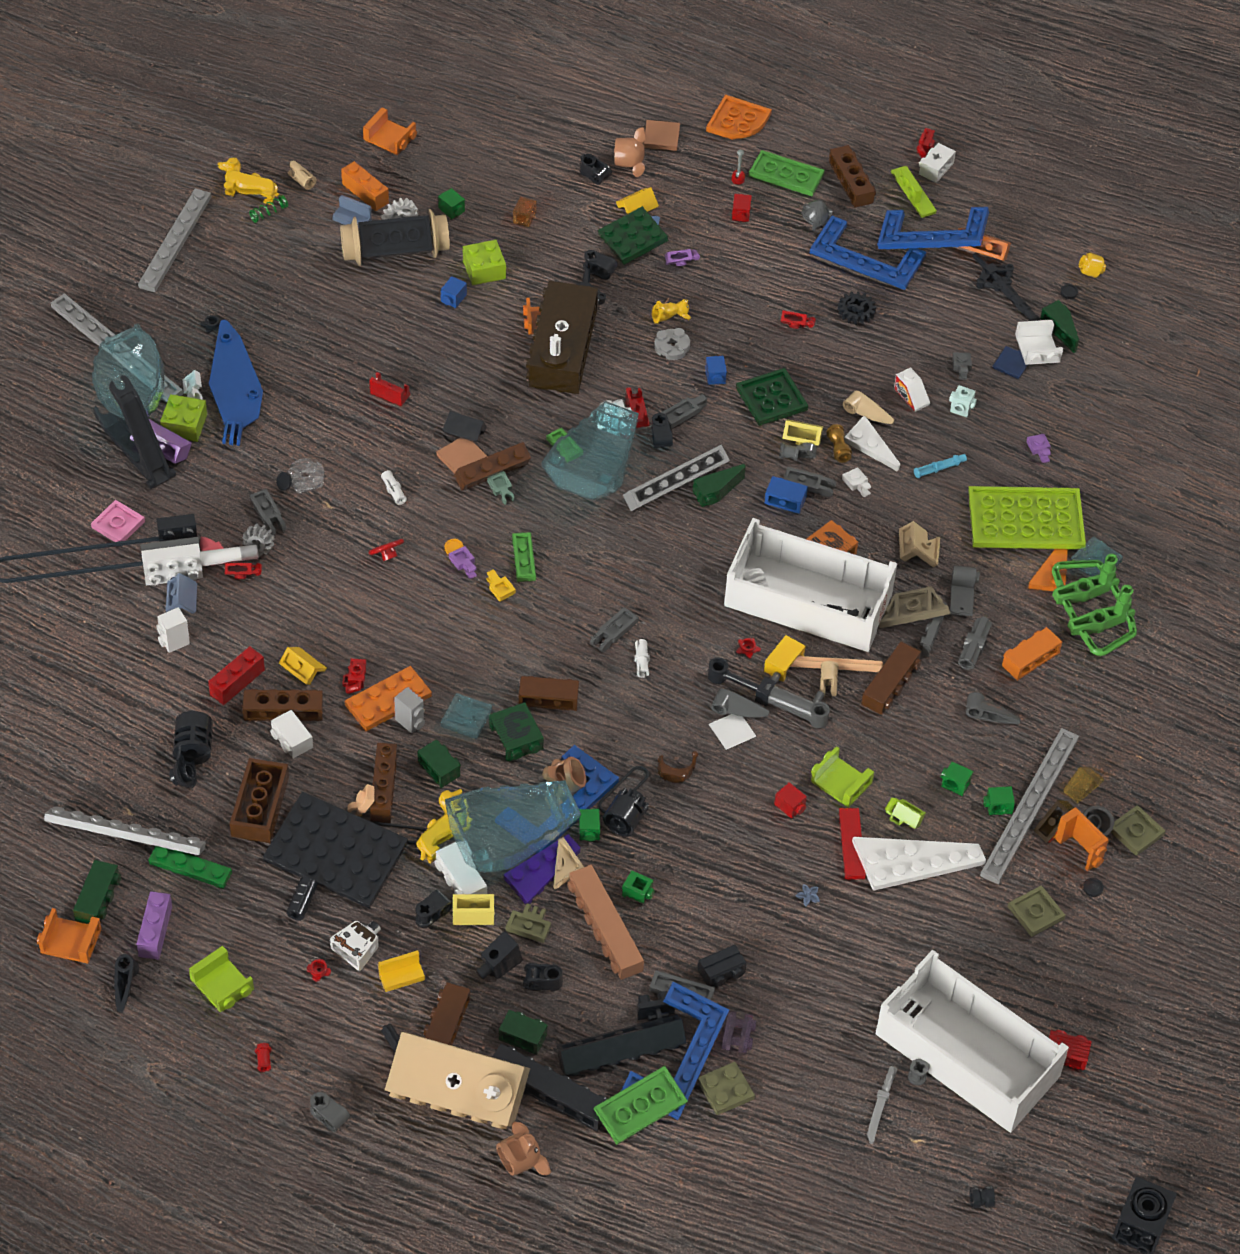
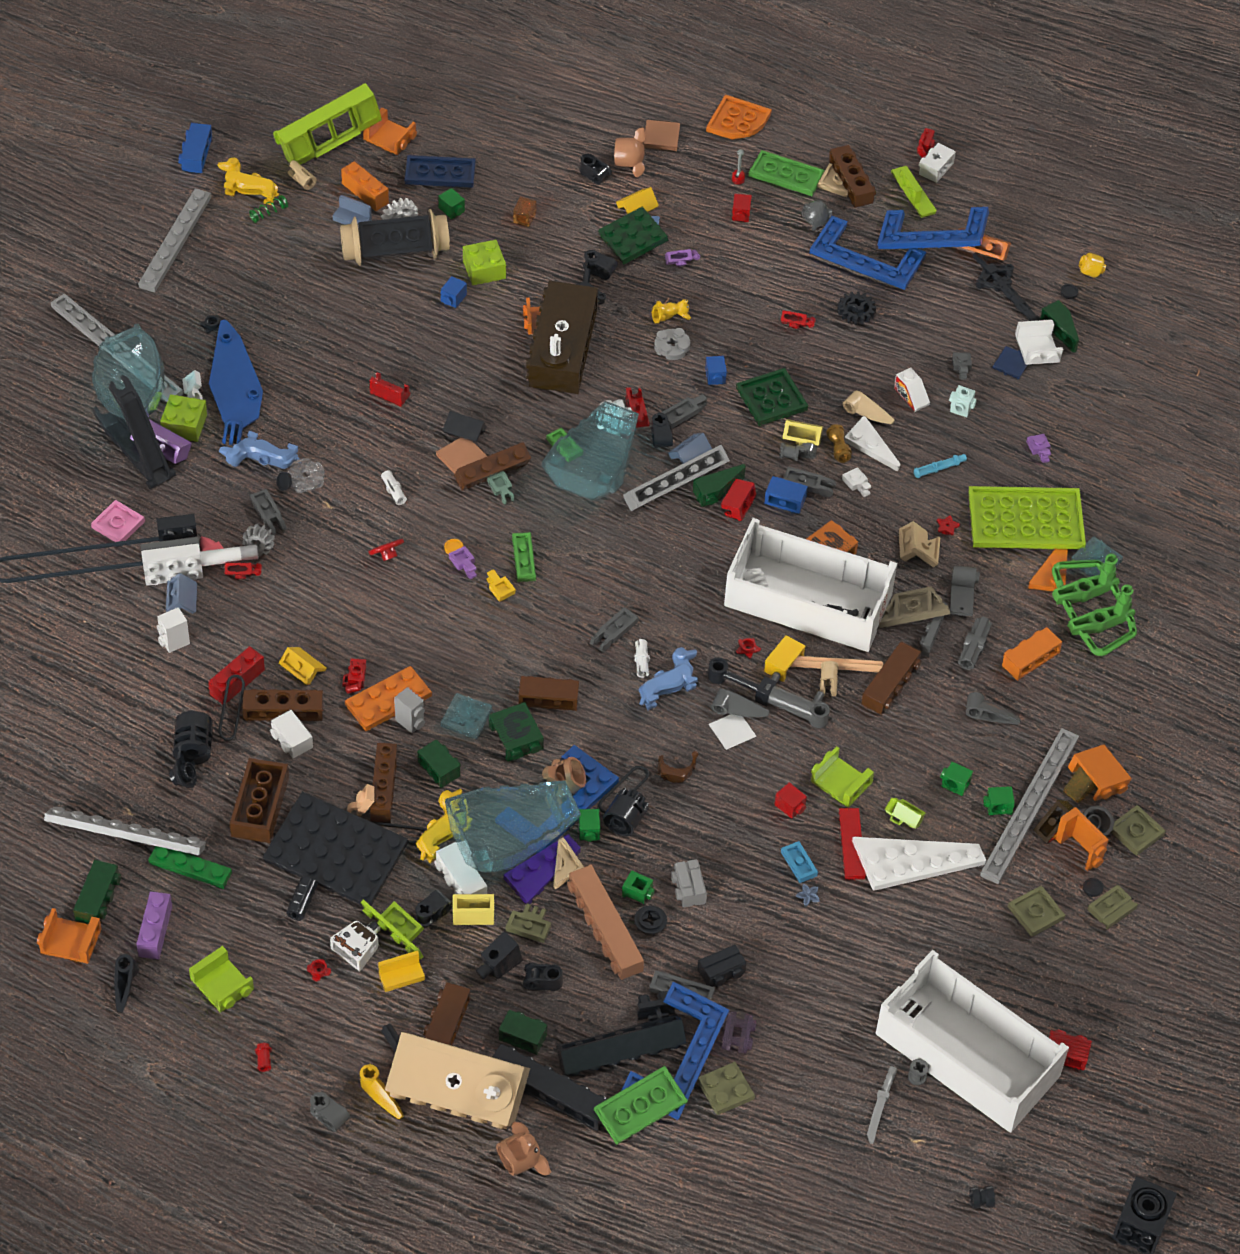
none -> blue brick [178,123,212,173]
none -> black piece [218,674,245,741]
none -> medium blue animal [219,431,300,469]
none -> lime piece [273,83,382,165]
none -> yellow piece [360,1064,404,1120]
none -> lime bracket [361,899,424,959]
none -> dark blue plate [405,155,476,188]
none -> black gear [634,905,667,935]
none -> medium blue animal [639,647,698,710]
none -> sand blue panel [668,433,712,464]
none -> light grey brick [671,859,707,907]
none -> red hinge [721,479,757,521]
none -> dark azure plate [781,841,818,883]
none -> tan tile [817,163,848,197]
none -> red plate [936,515,960,535]
none -> orange panel [1068,744,1132,801]
none -> olive plate [1087,885,1138,930]

